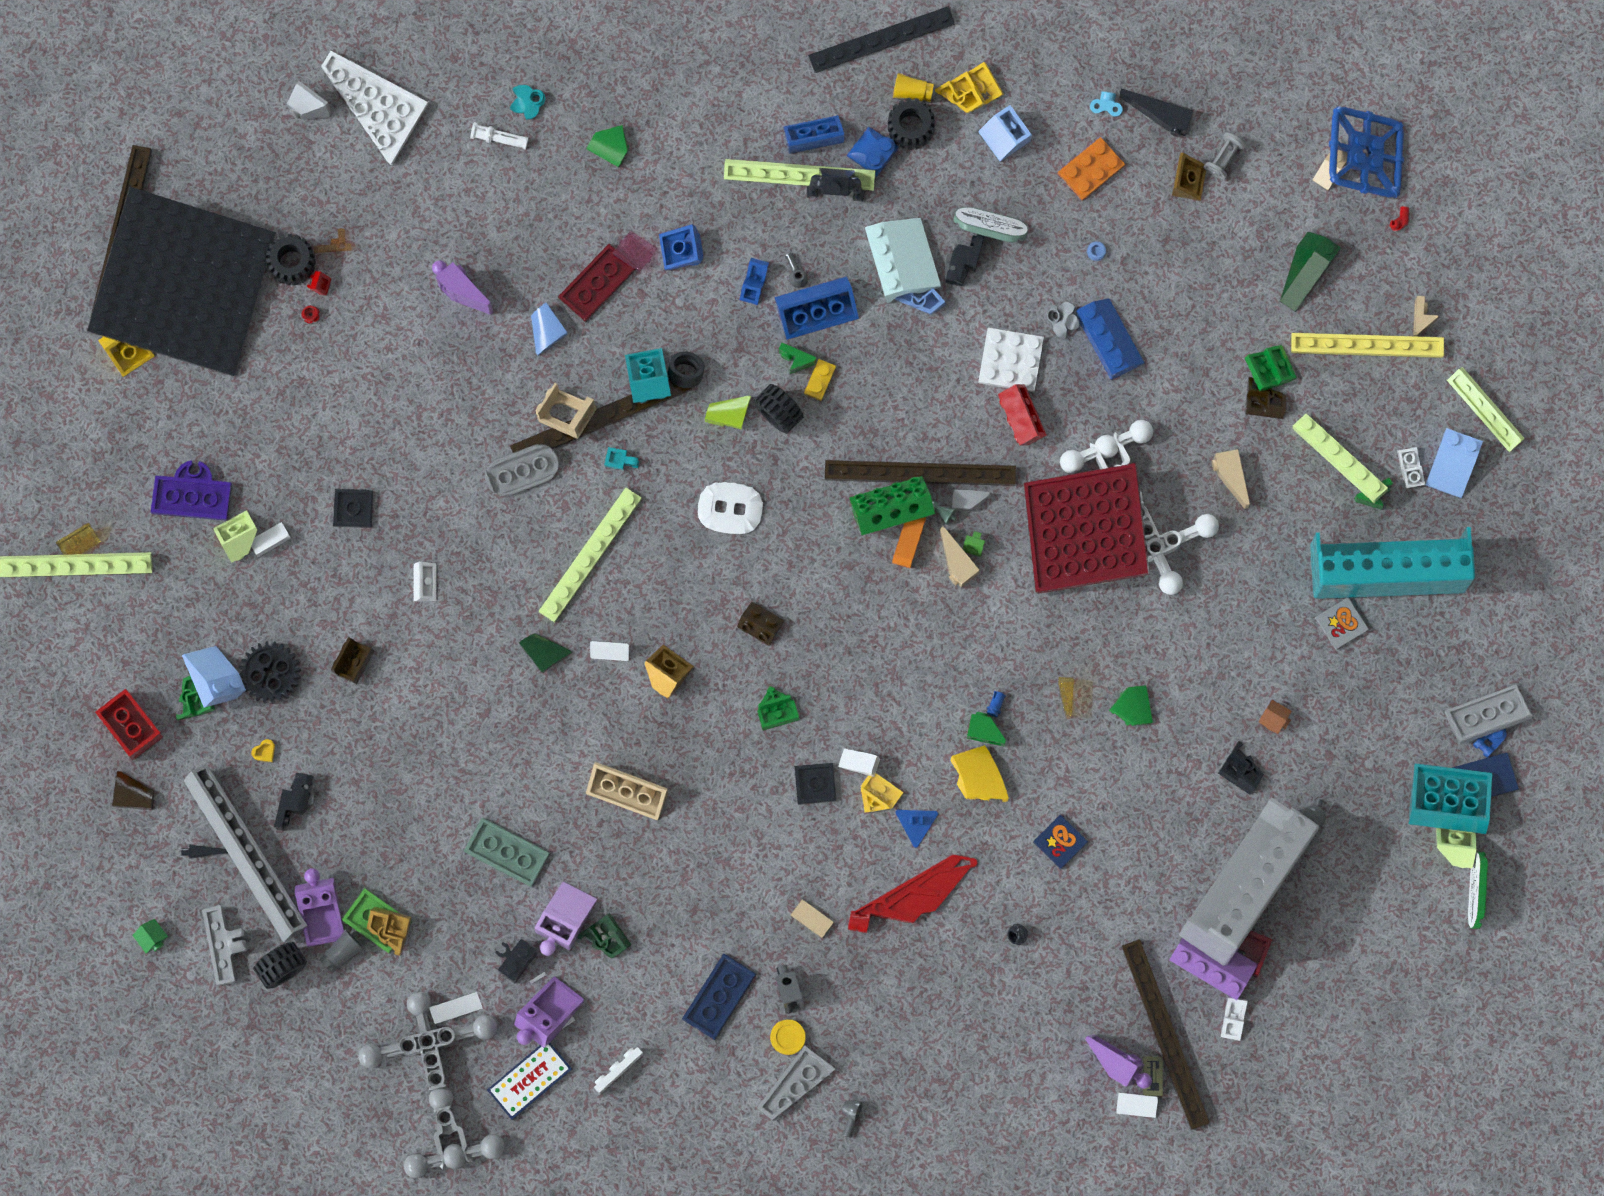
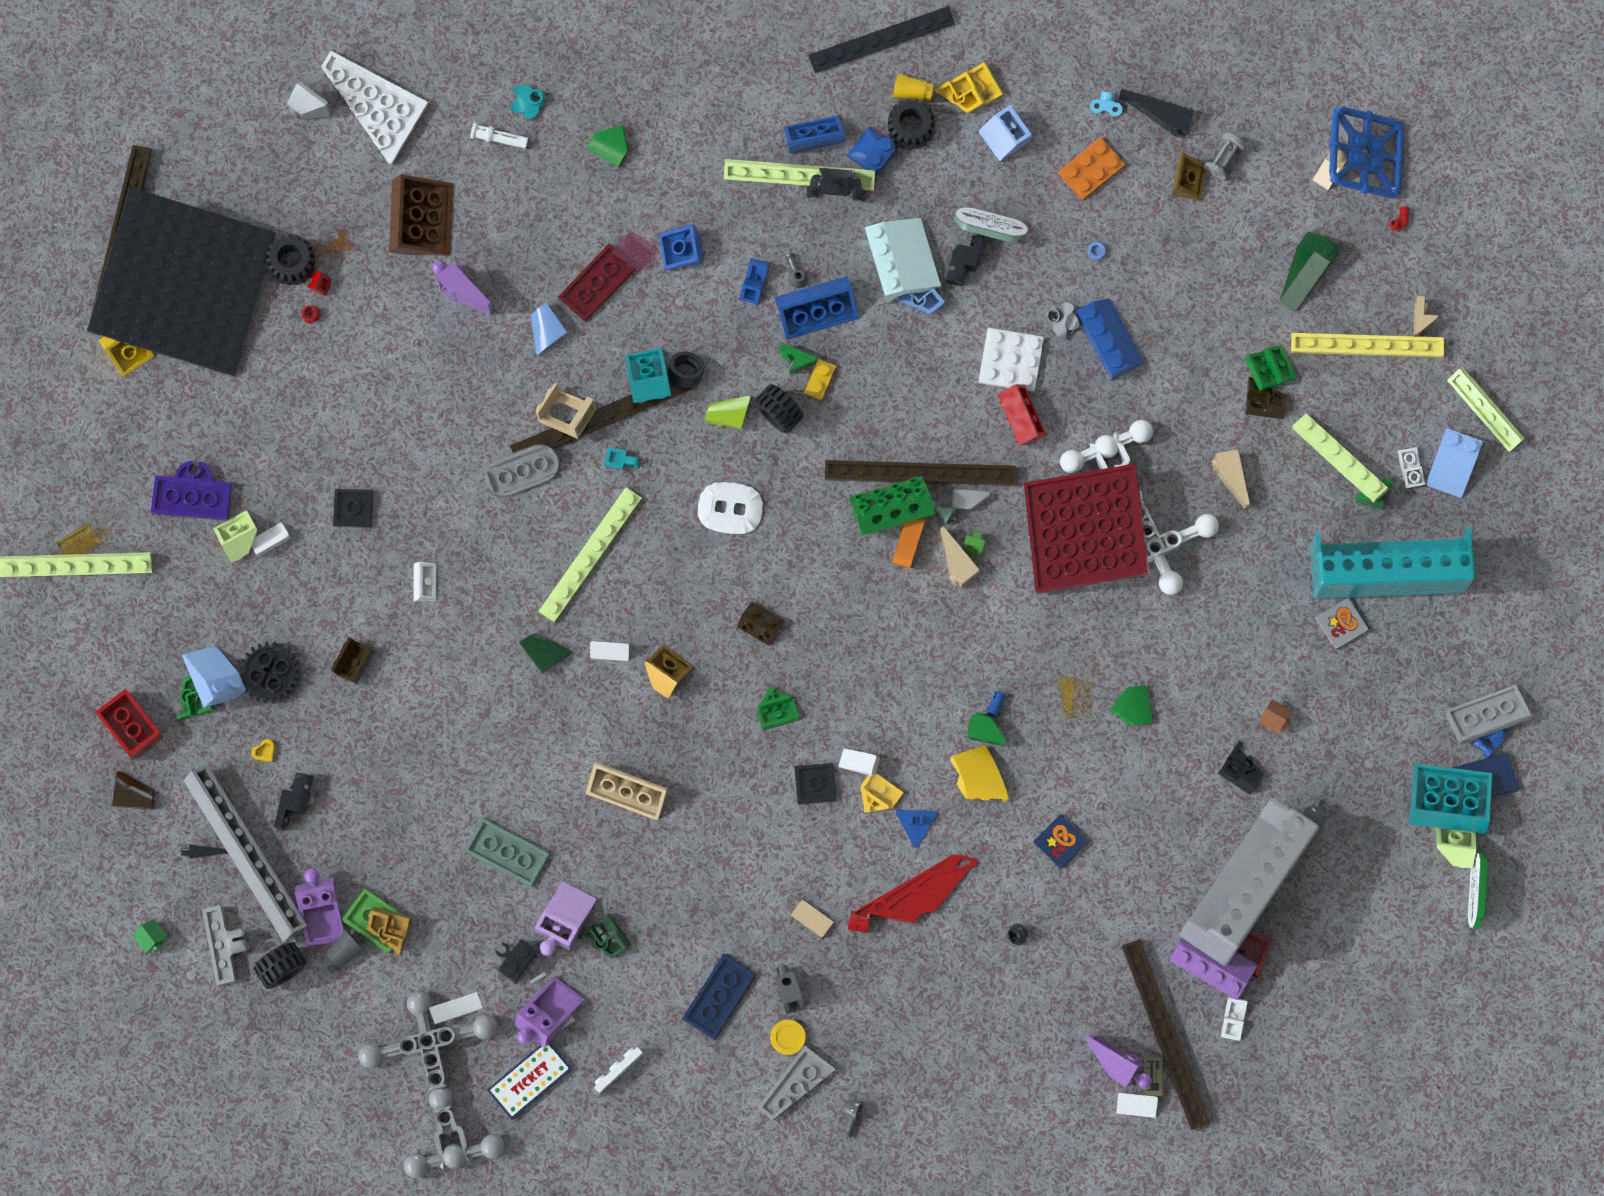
none -> reddish brown slope [389,174,453,256]

